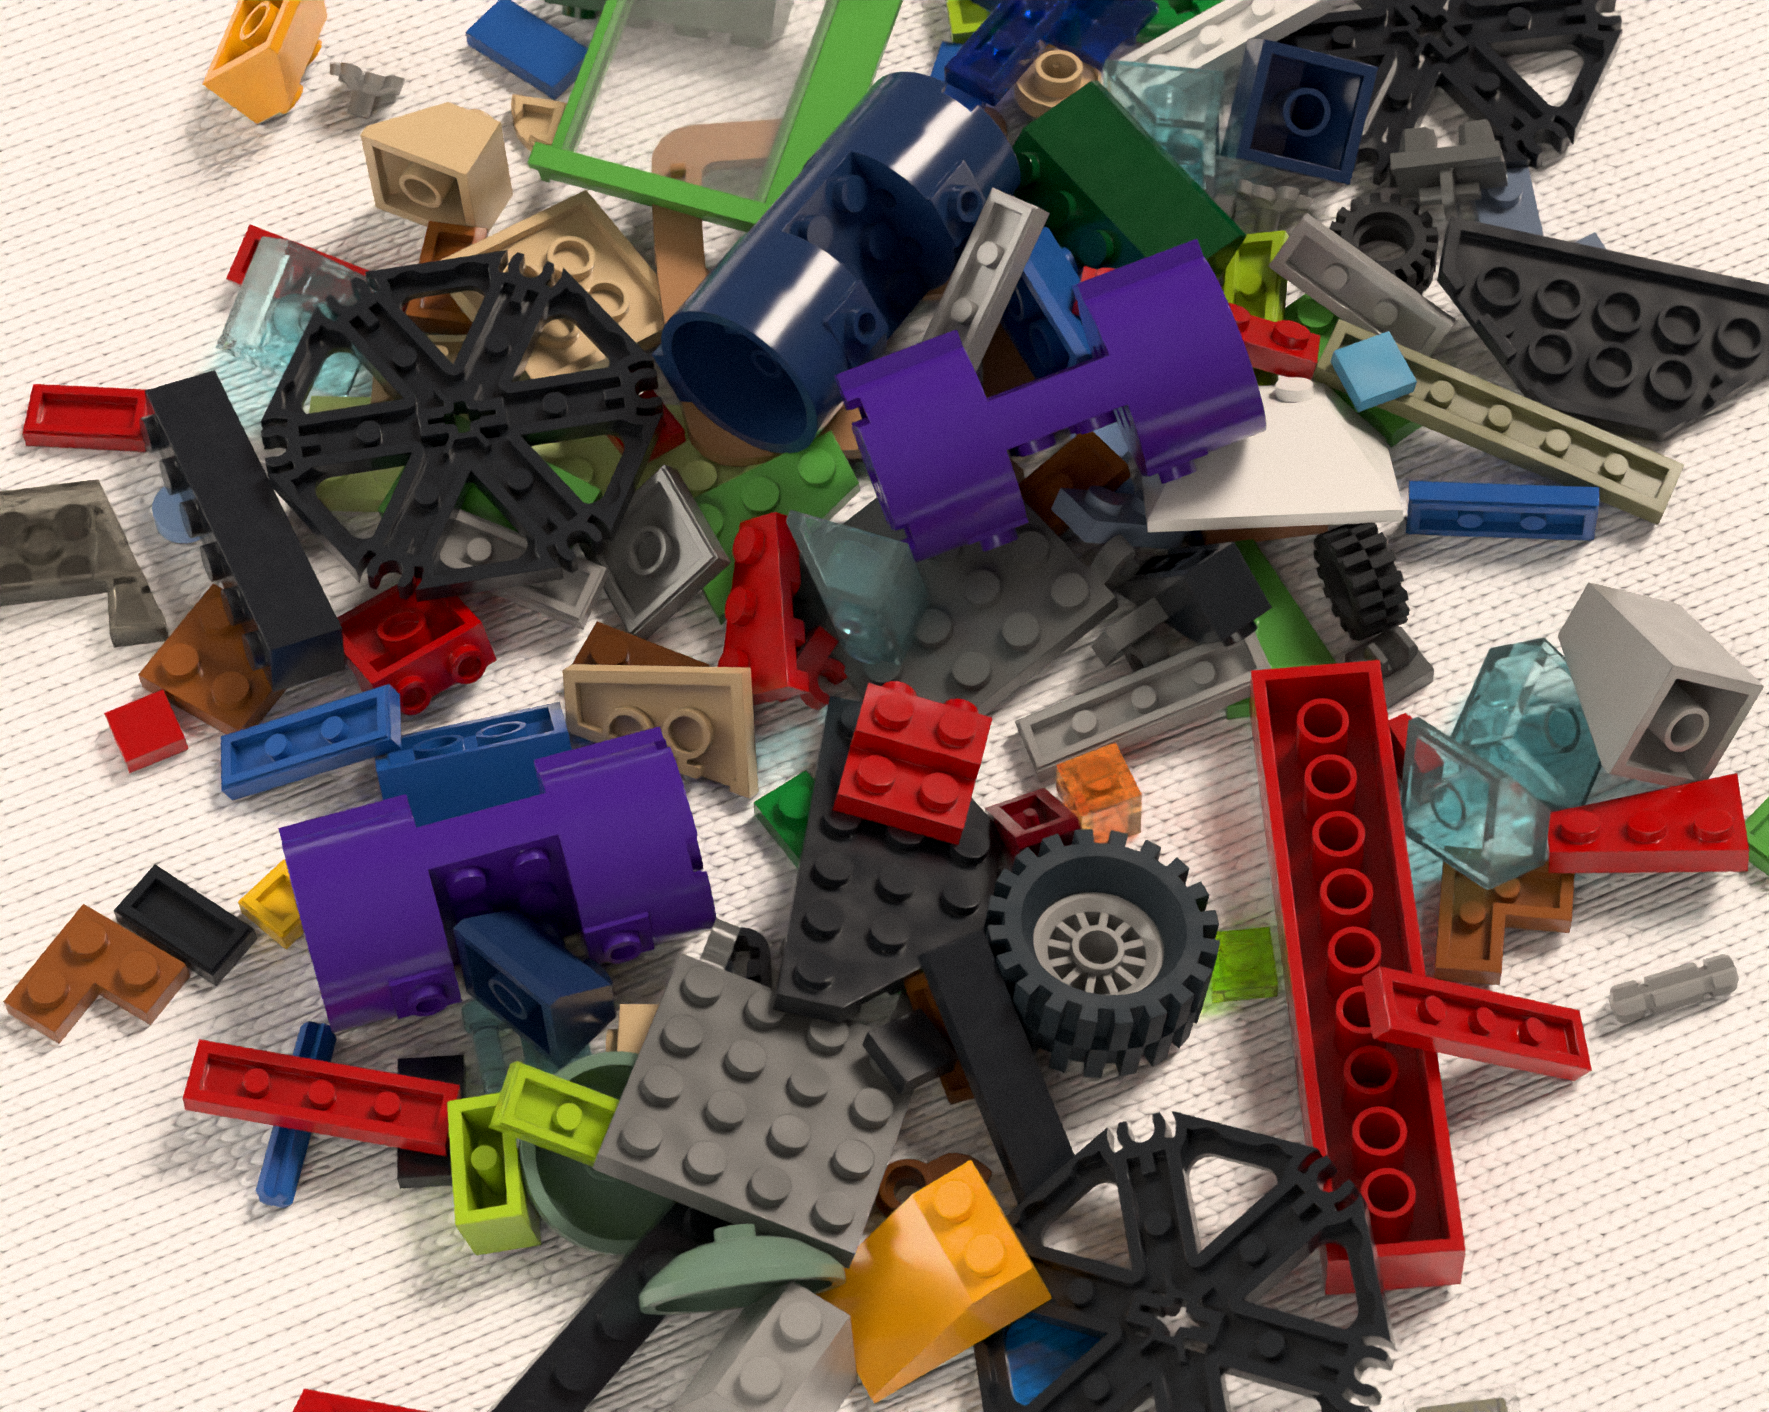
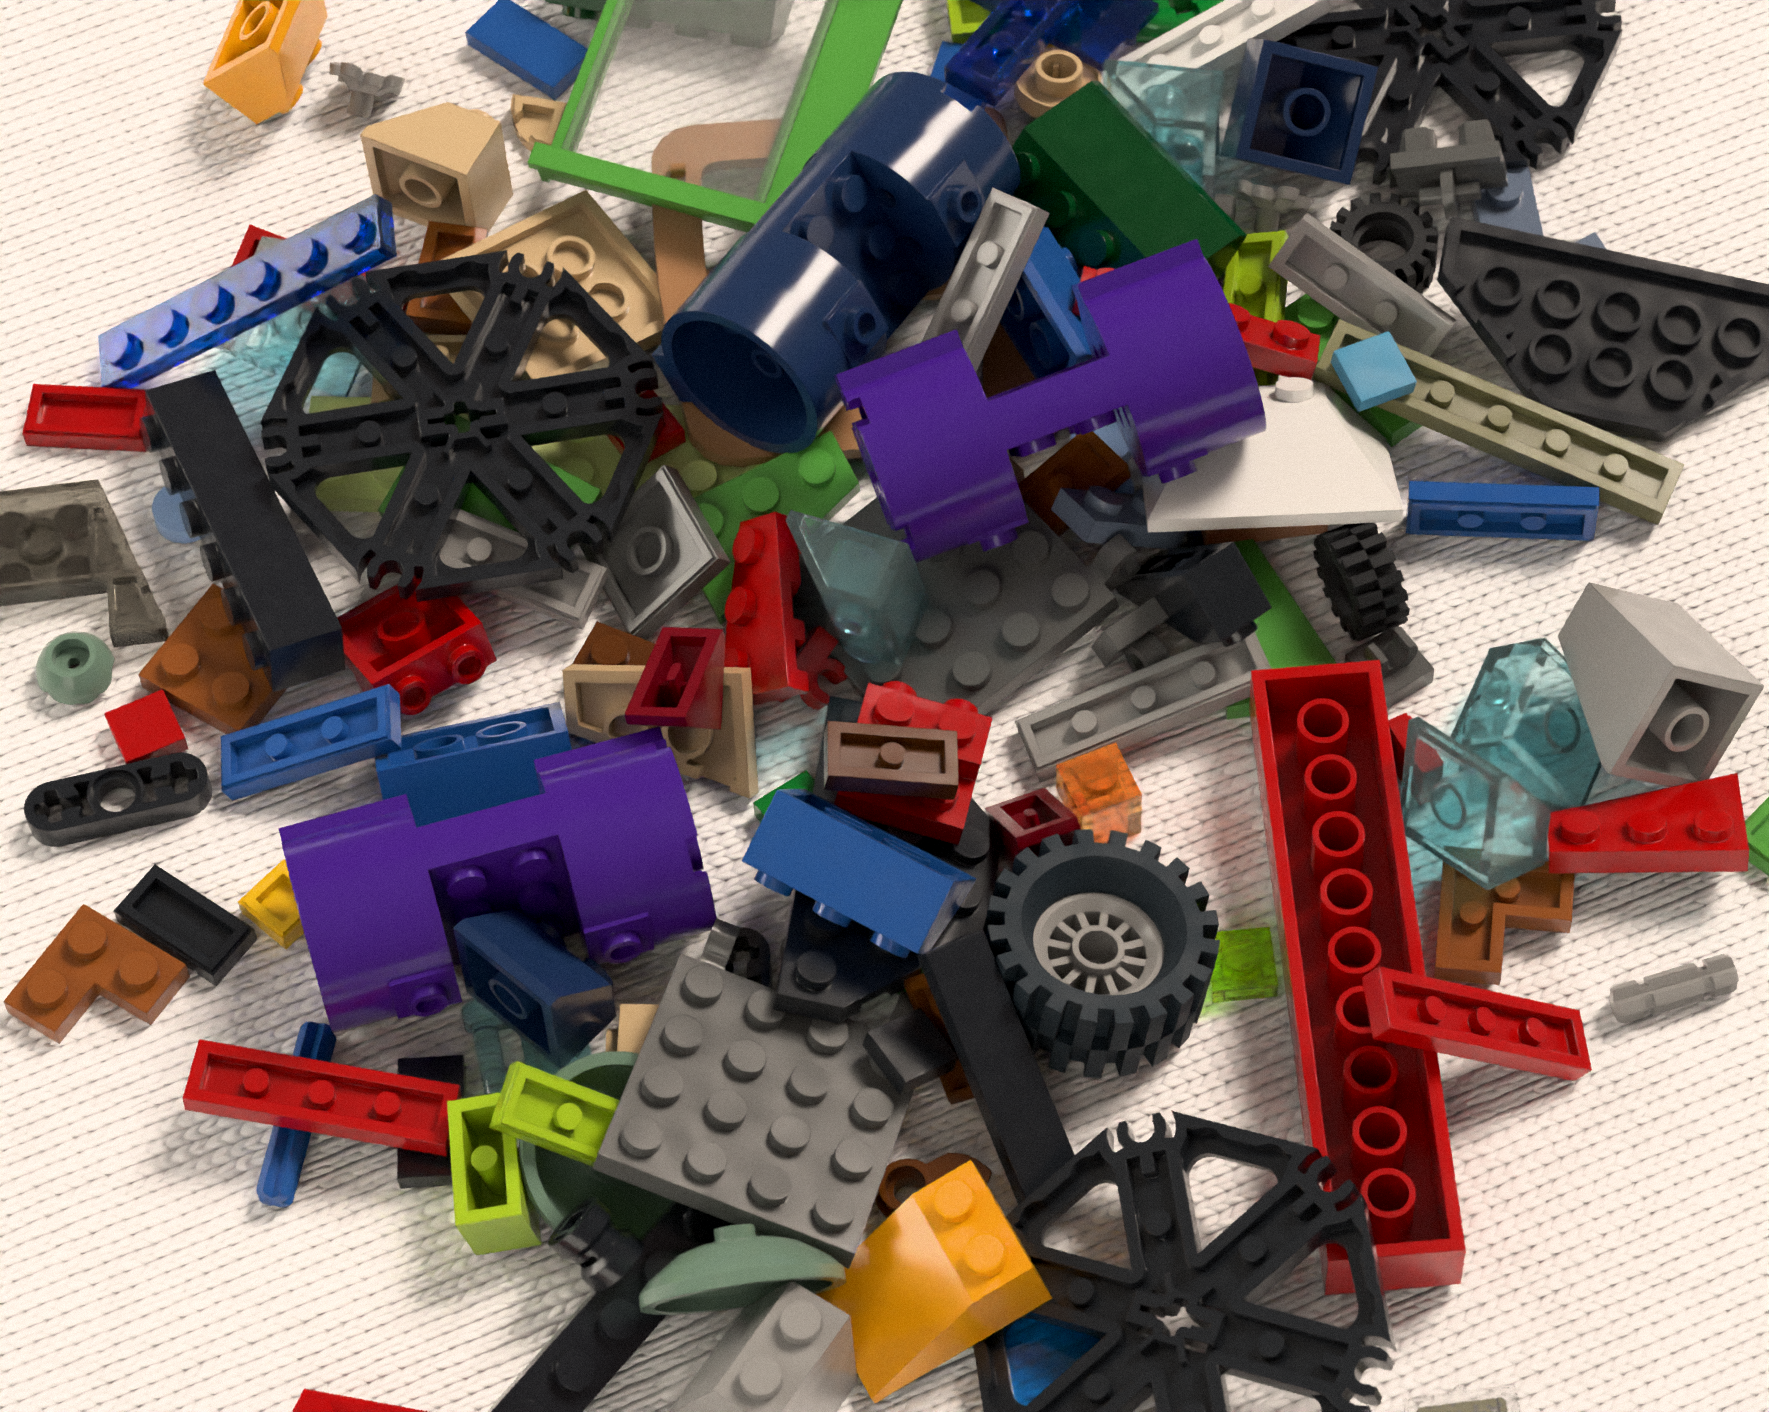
none -> black beam [24,753,212,847]
none -> sand green plate [36,631,115,705]
none -> clear blue plate [98,194,397,389]
none -> black wheel [548,1196,644,1293]
none -> dark red slope [624,627,725,730]
none -> blue slope [742,789,976,958]
none -> reddish brown plate [824,721,959,800]

